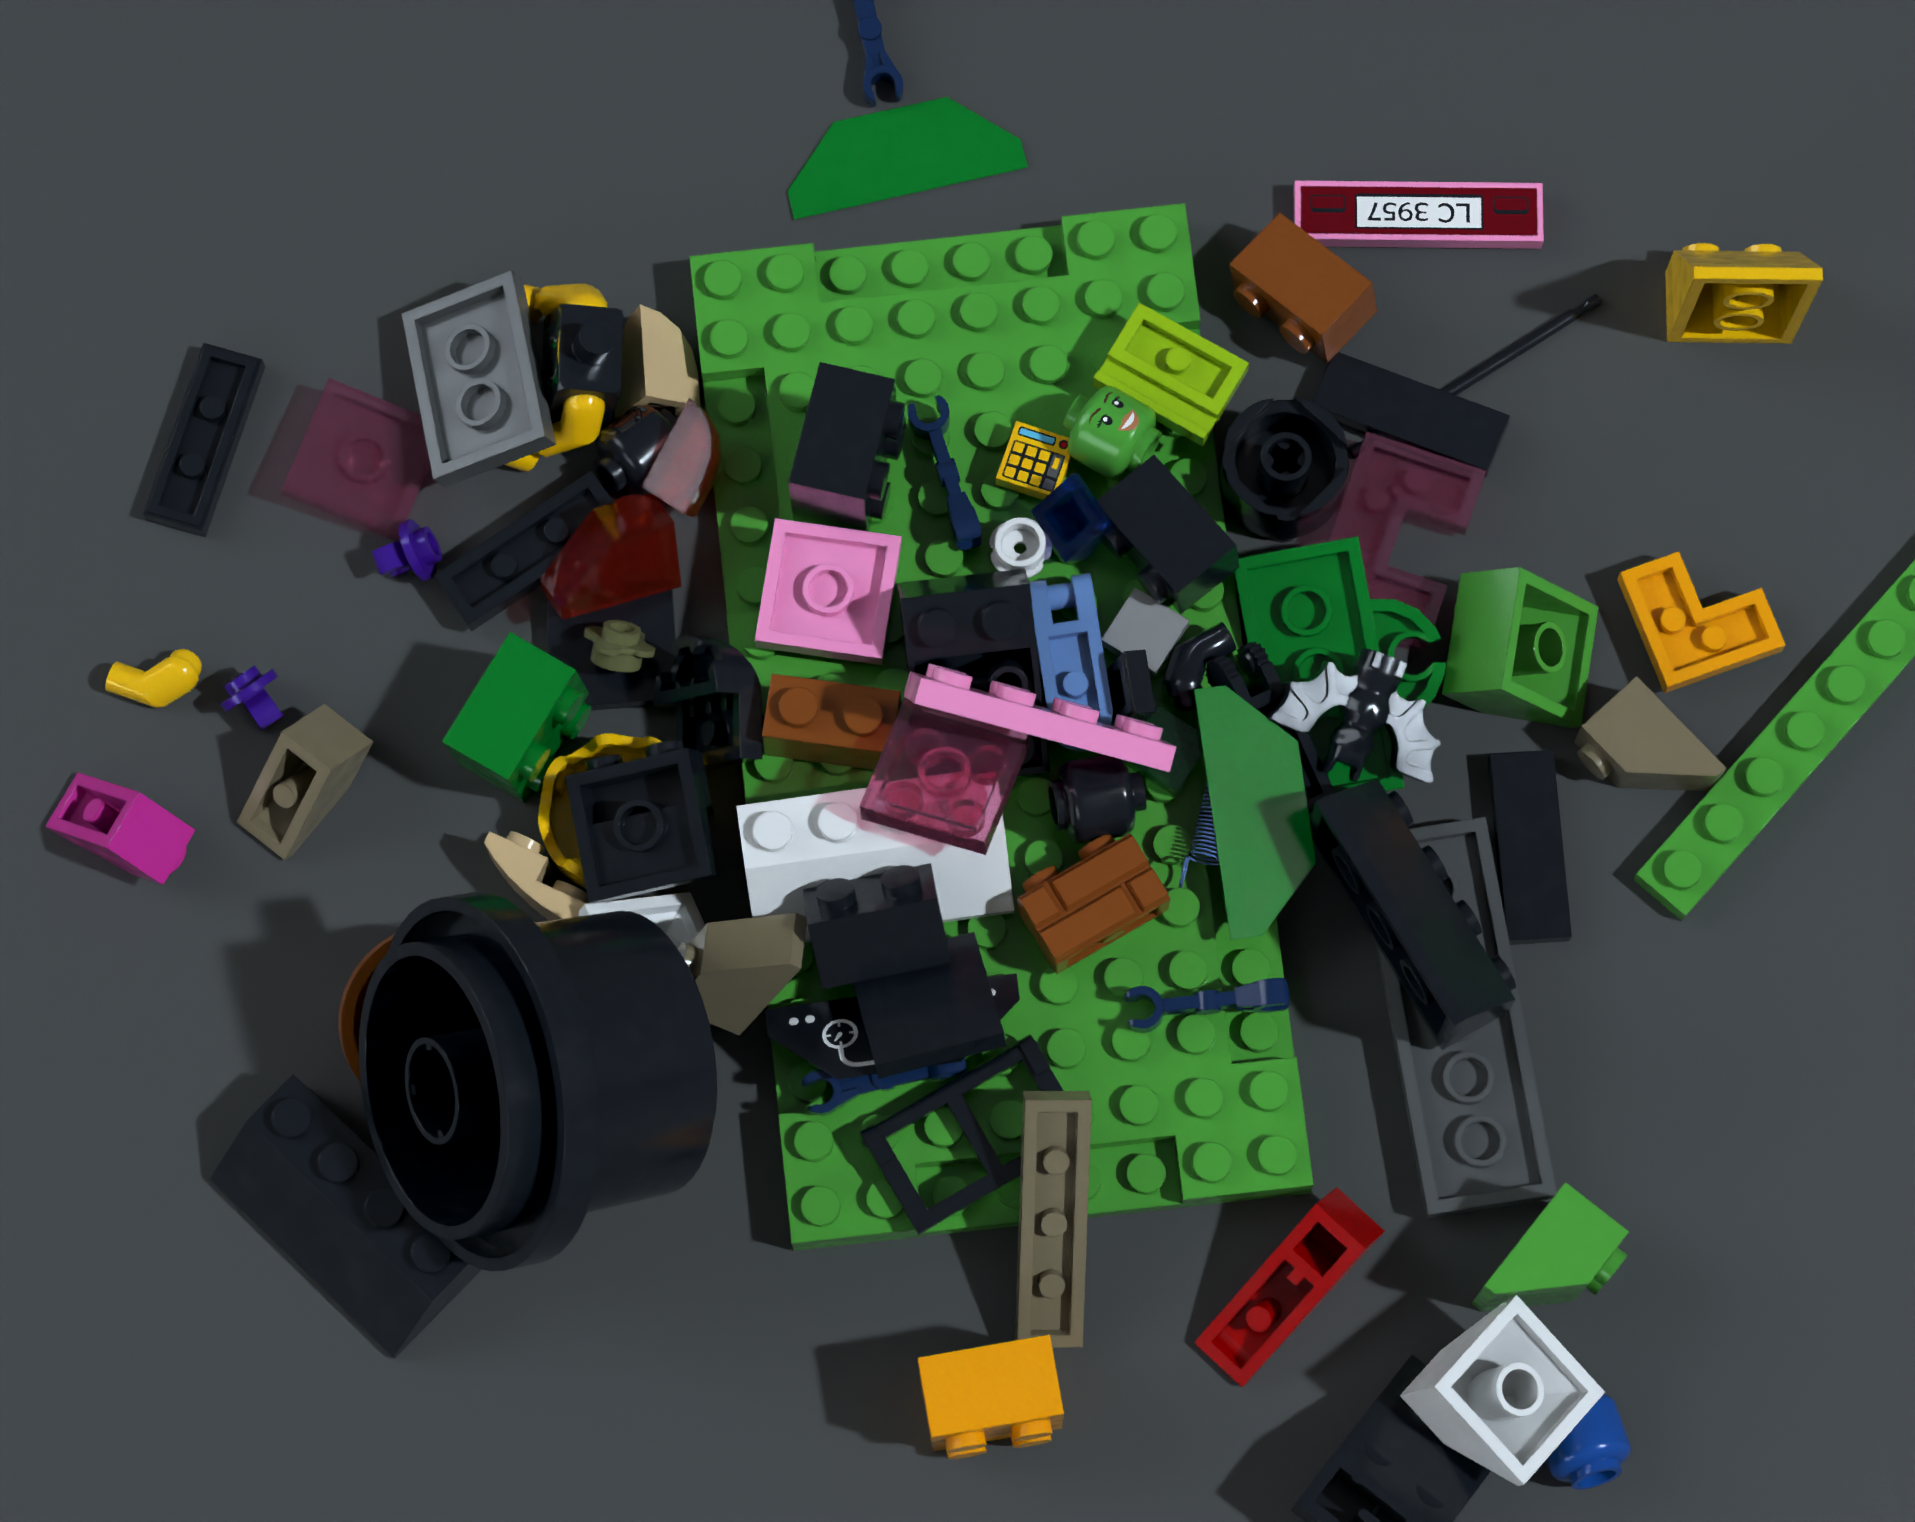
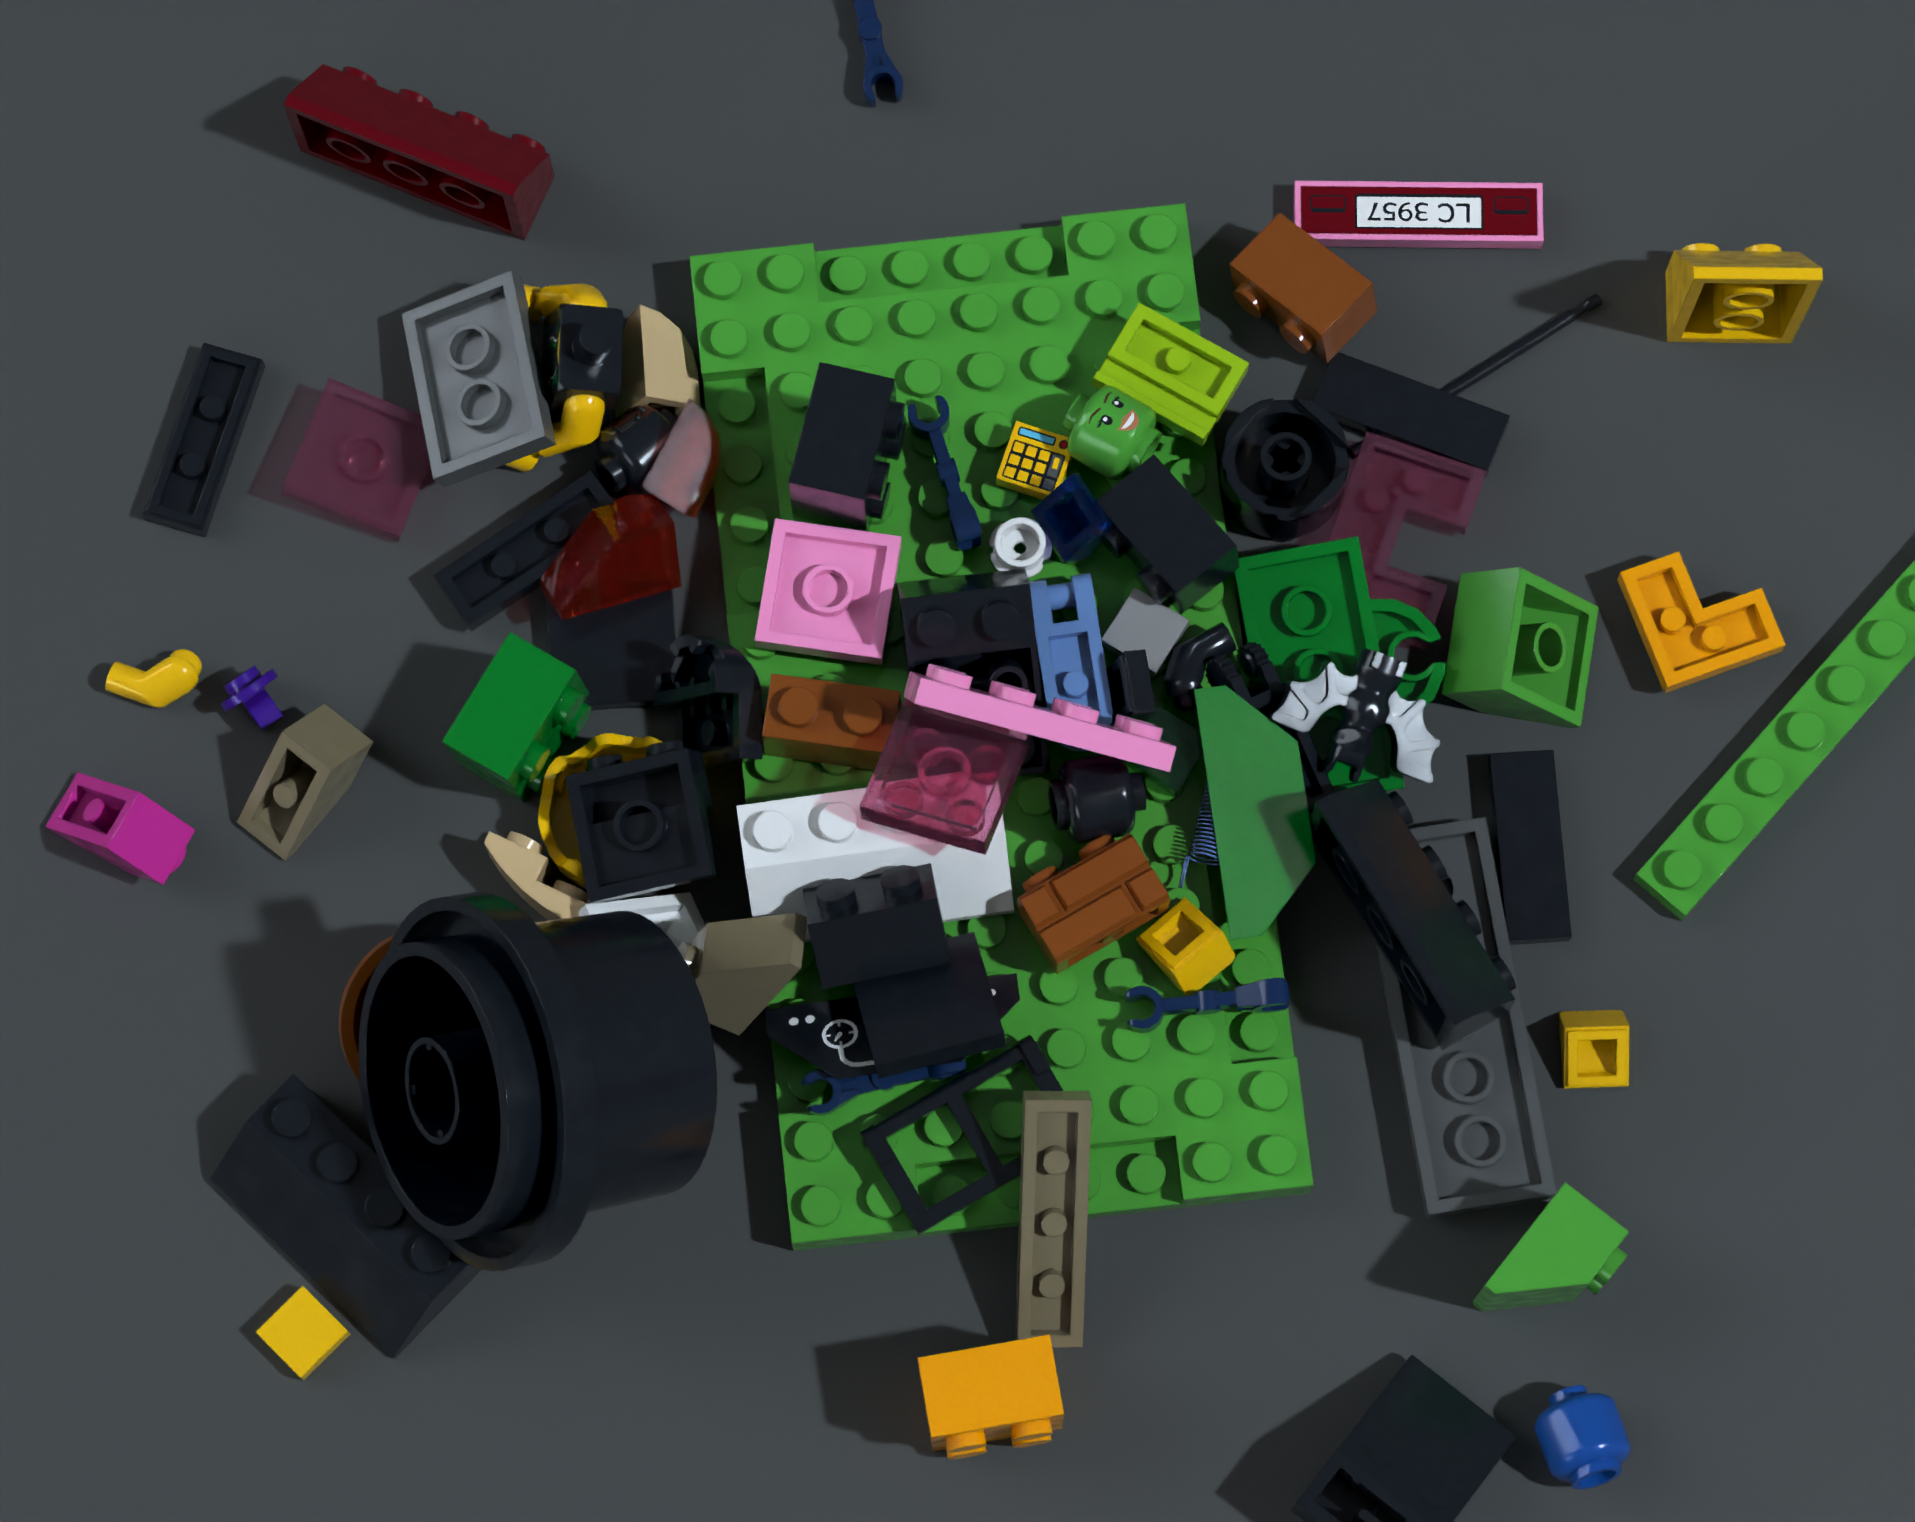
dark purple plate [372,519,442,581] -> none
olive plate [584,620,655,672] -> none
green sticker [787,97,1028,220] -> none
red slope [1194,1187,1385,1387] -> none
white slope [1400,1295,1605,1486] -> none
dark tan slope [1574,676,1726,792] -> none
none -> yellow tile [256,1286,351,1381]
none -> dark red slope [283,64,555,241]
none -> yellow slope [1136,897,1235,996]
none -> yellow slope [1559,1010,1629,1089]

